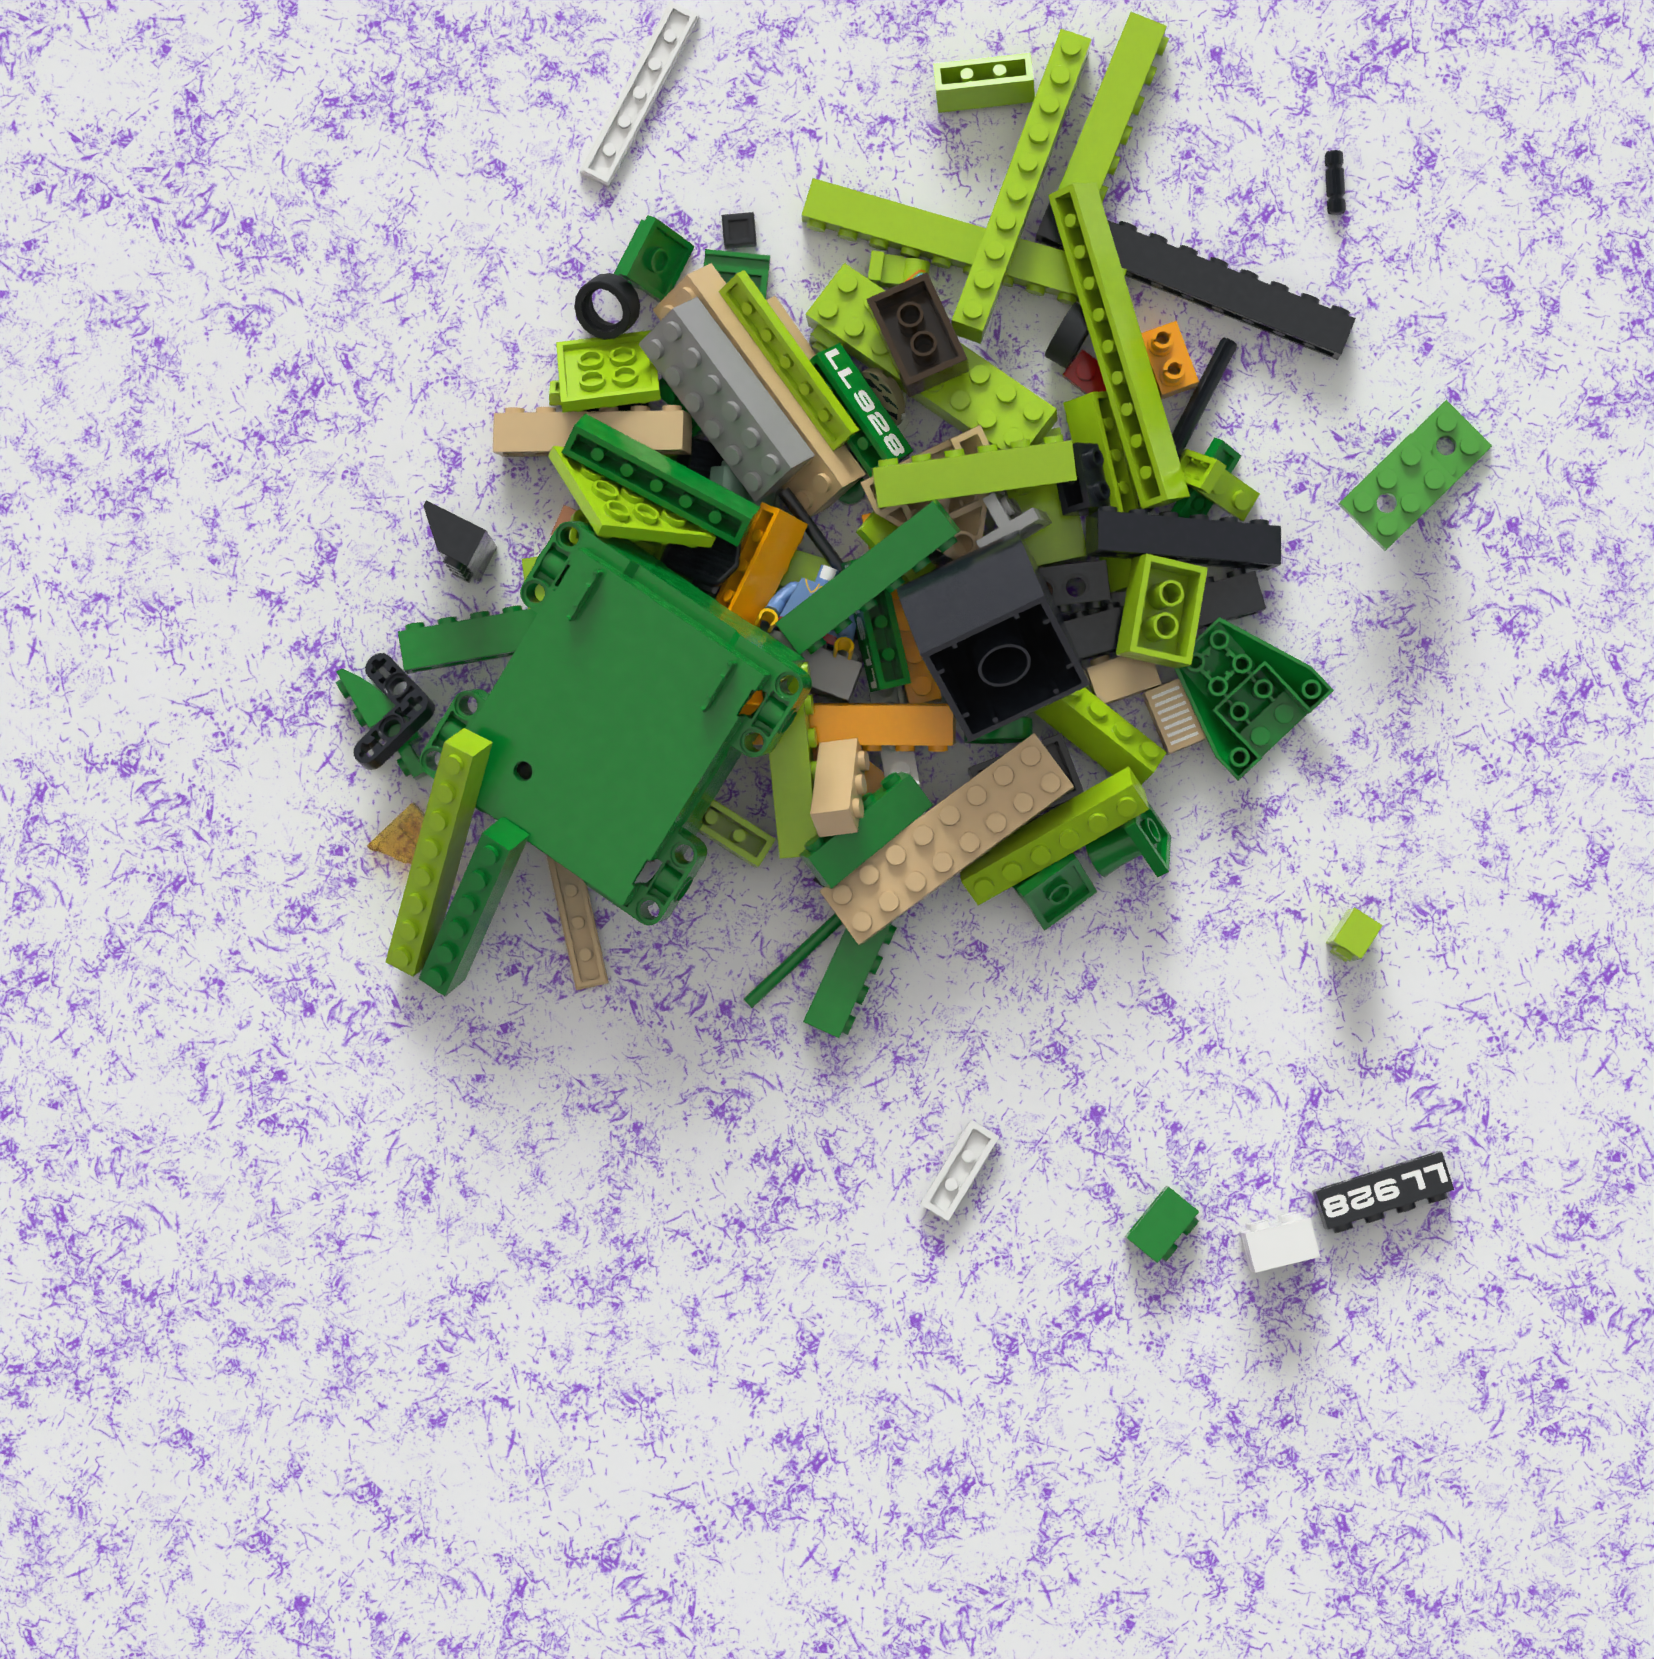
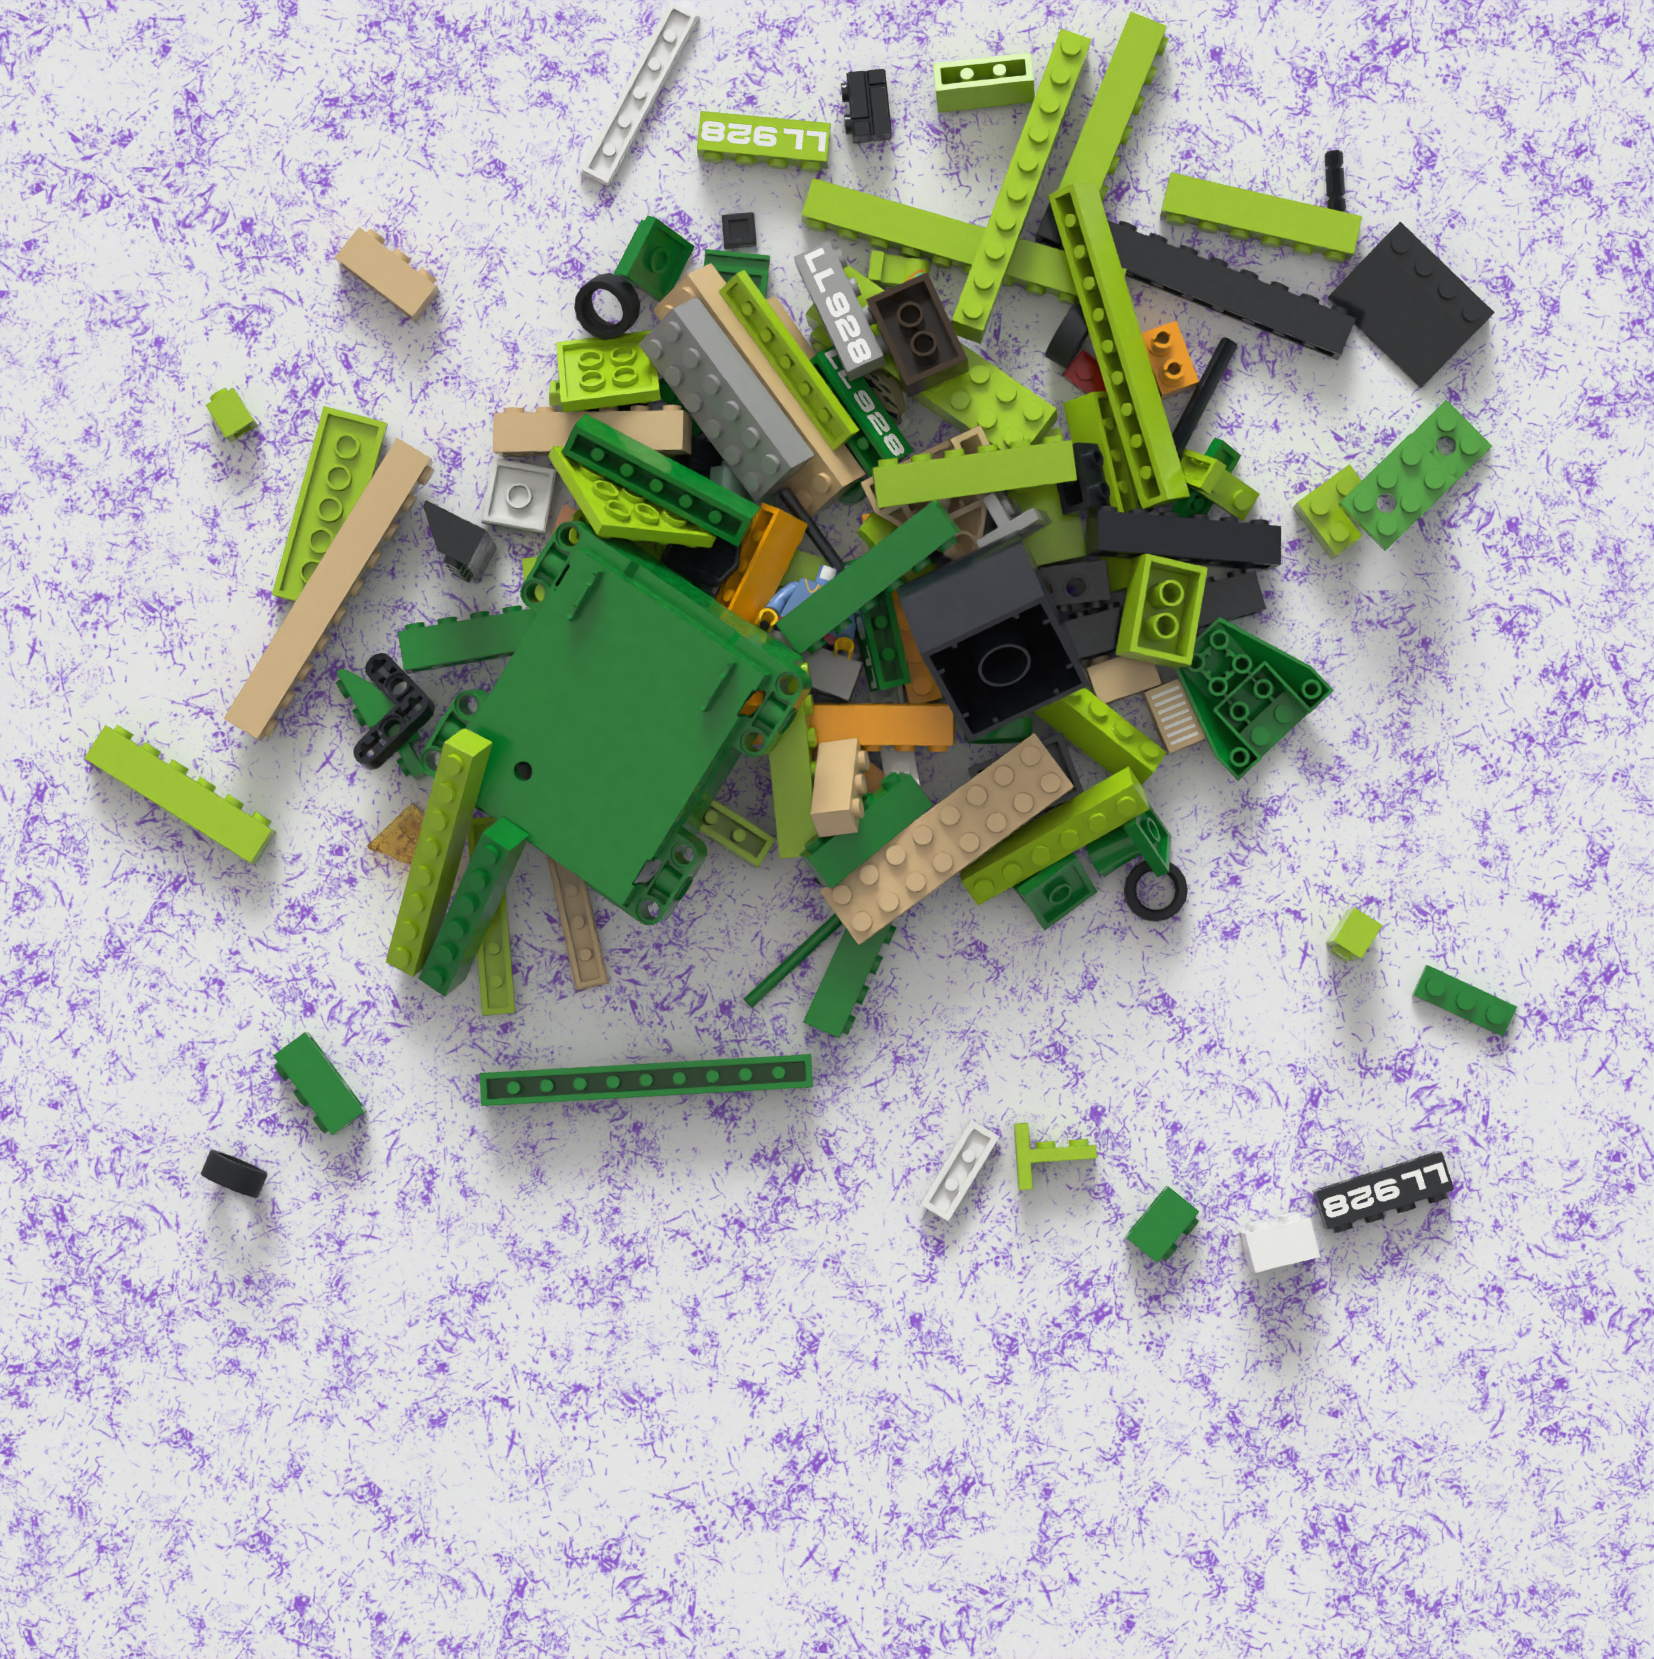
none -> lime brick [84,724,276,865]
none -> black tyre [201,1150,268,1198]
none -> lime brick [206,388,258,443]
none -> tan brick [223,438,434,741]
none -> lime plate [272,406,388,602]
none -> green brick [273,1032,367,1135]
none -> tan brick [335,227,439,322]
none -> lime plate [468,817,516,1016]
none -> green brick [479,1054,813,1106]
none -> white plate [481,458,557,534]
none -> lime brick [697,111,831,172]
none -> light grey brick [794,241,888,381]
none -> black brick [841,69,892,144]
none -> lime bracket [1014,1123,1097,1190]
none -> black tyre [1124,861,1188,922]
none -> lime brick [1160,172,1362,263]
none -> lime brick [1293,464,1362,560]
none -> black slope [1328,221,1495,388]
none -> green plate [1412,965,1517,1037]

